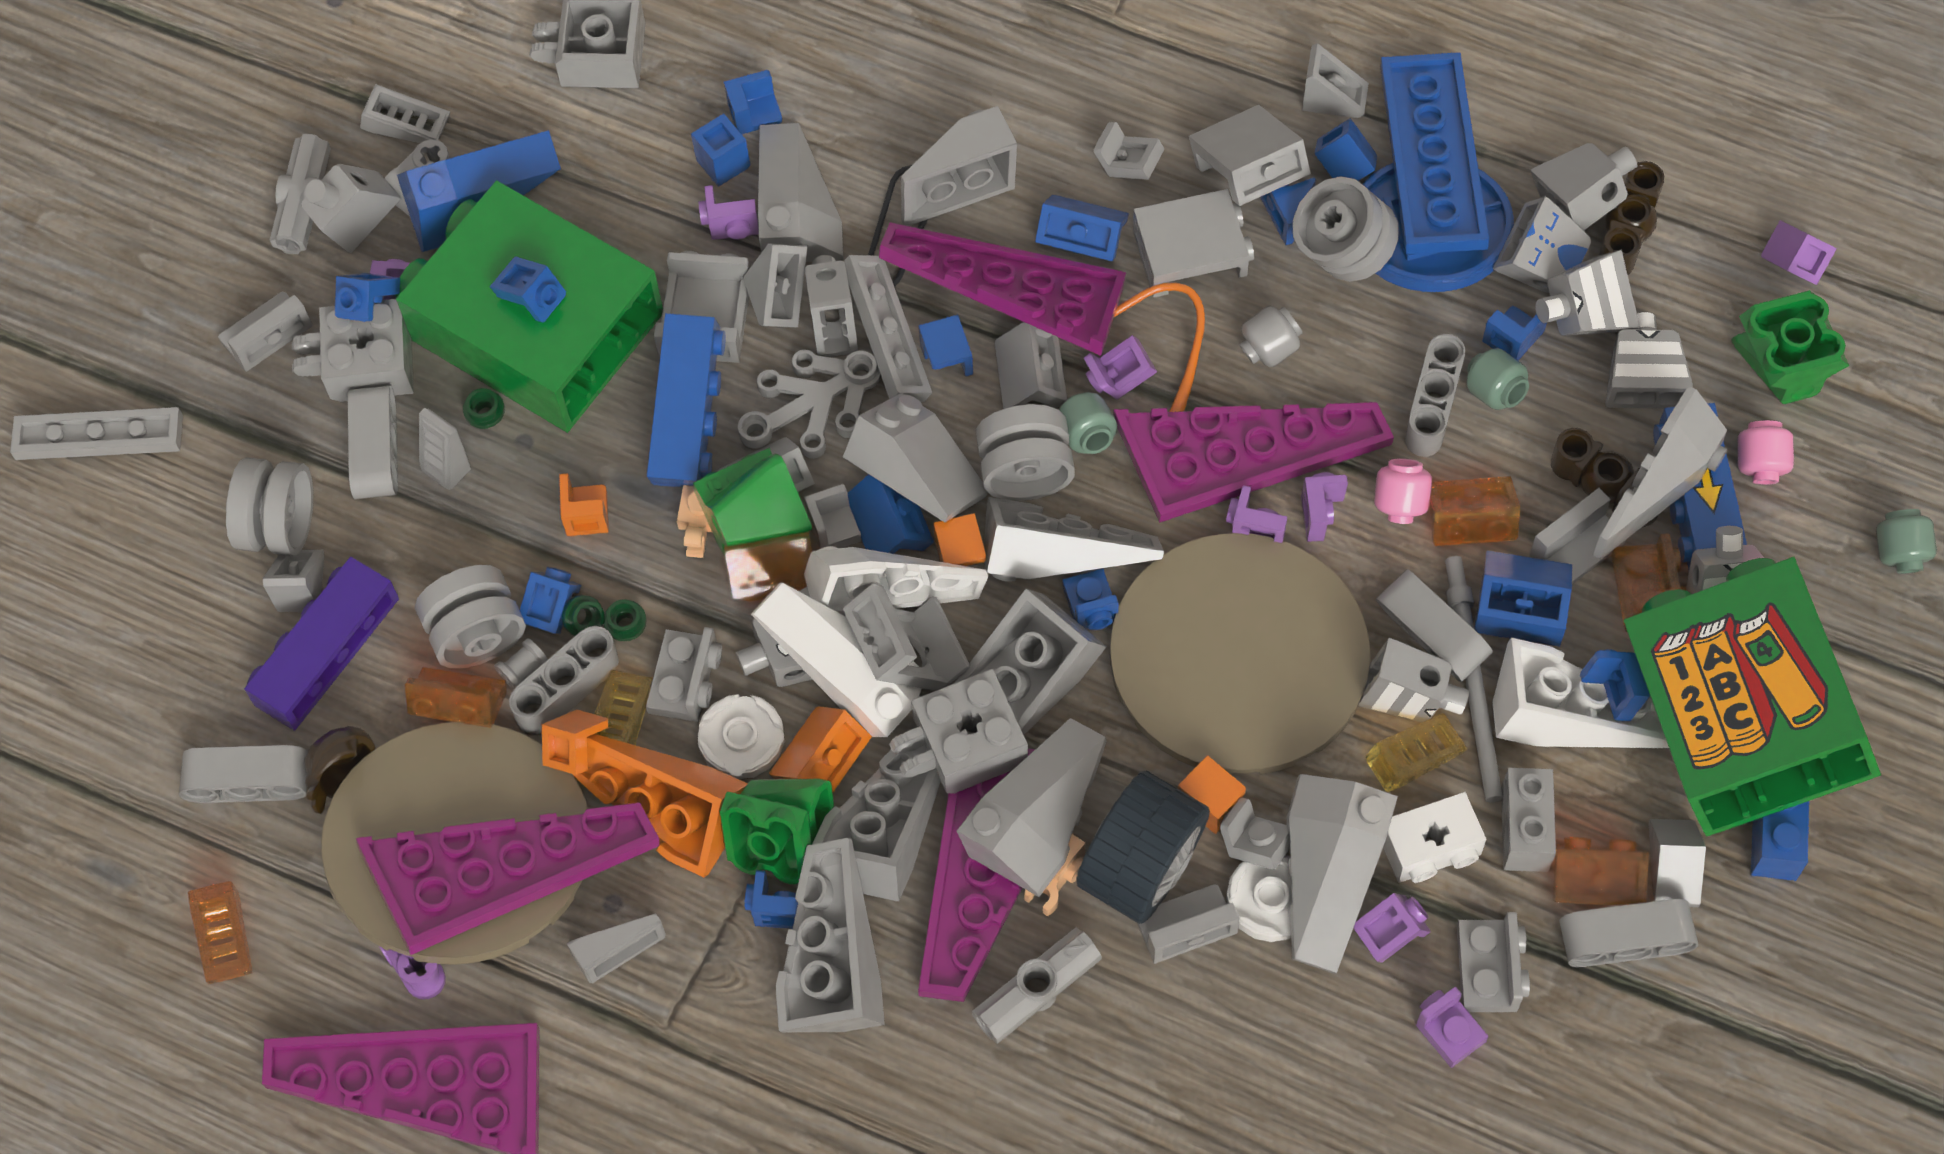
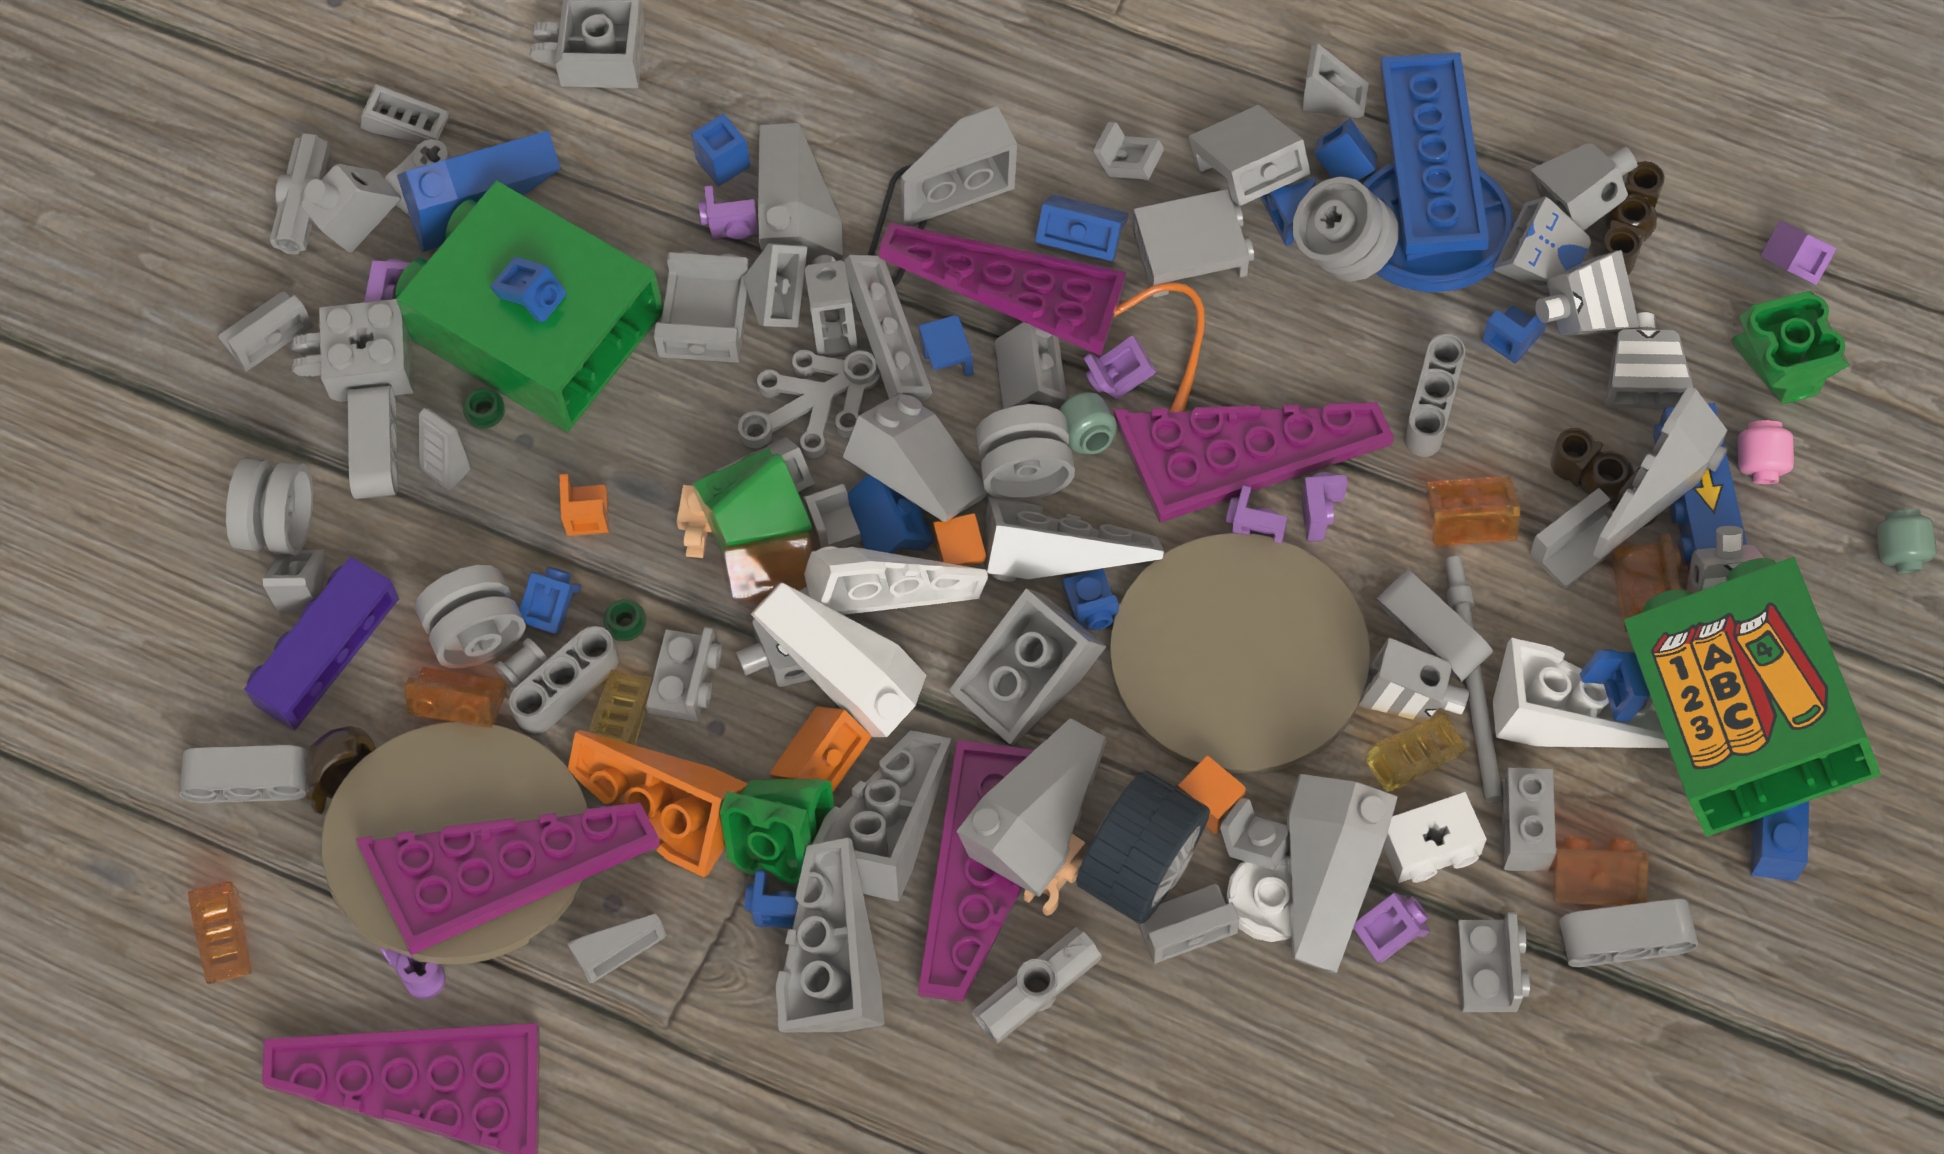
light grey plate [10,407,183,460] -> none
blue bracket [335,273,400,322] -> none
orange panel [542,709,608,775] -> none
dark green plate [562,595,605,636] -> none
blue brick [647,313,726,487] -> none
white tile [698,694,785,779] -> none
blue panel [724,70,782,134] -> none
light grey panel [843,583,971,691] -> none
light grey hinge [889,669,1028,793] -> none
light grey head [1239,306,1303,367] -> none
bright pink head [1374,459,1432,524] -> none
medium lavender bracket [1416,987,1489,1068] -> none
sand green head [1466,348,1529,410] -> none
blue slope [1474,550,1572,647] -> none
light grey slope [1649,819,1706,907] -> none

